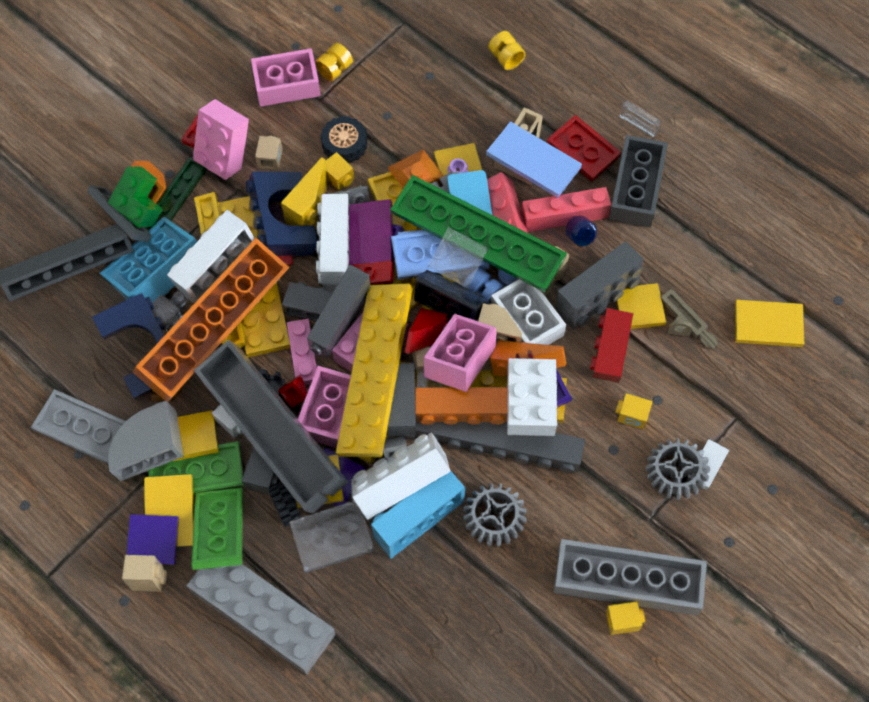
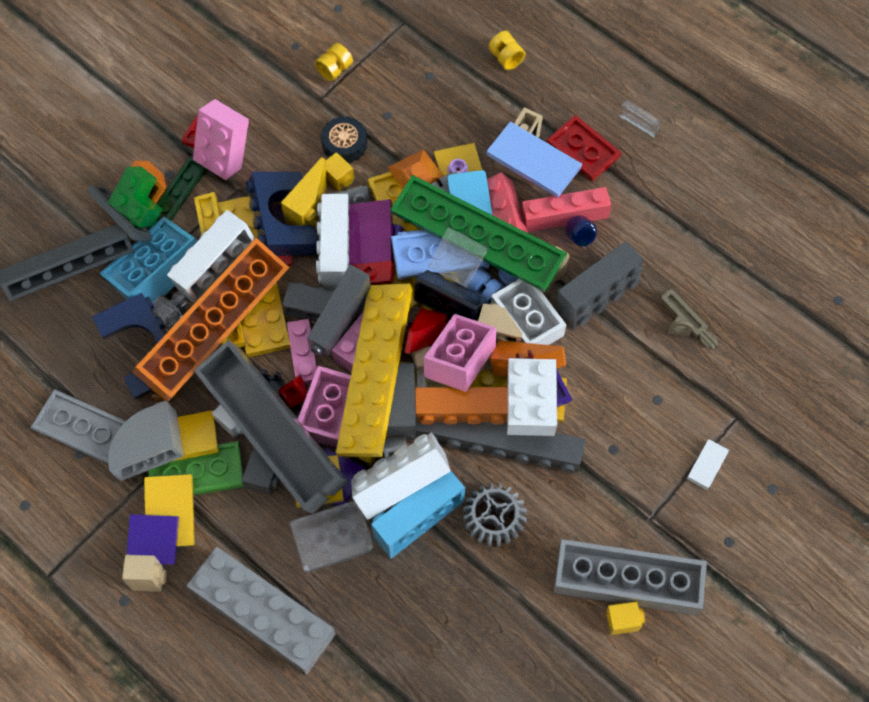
bright green tile [192,488,243,570] -> none
bright pink brick [251,48,321,107] -> none
tan brick [255,136,283,171] -> none
black tyre [268,482,302,527] -> none
red brick [590,308,634,383] -> none
dark grey brick [608,135,668,228] -> none
yellow brick [615,393,653,430] -> none
yellow tile [616,283,666,329] -> none
light grey gear [646,438,710,500] -> none
yellow tile [735,300,804,347] -> none

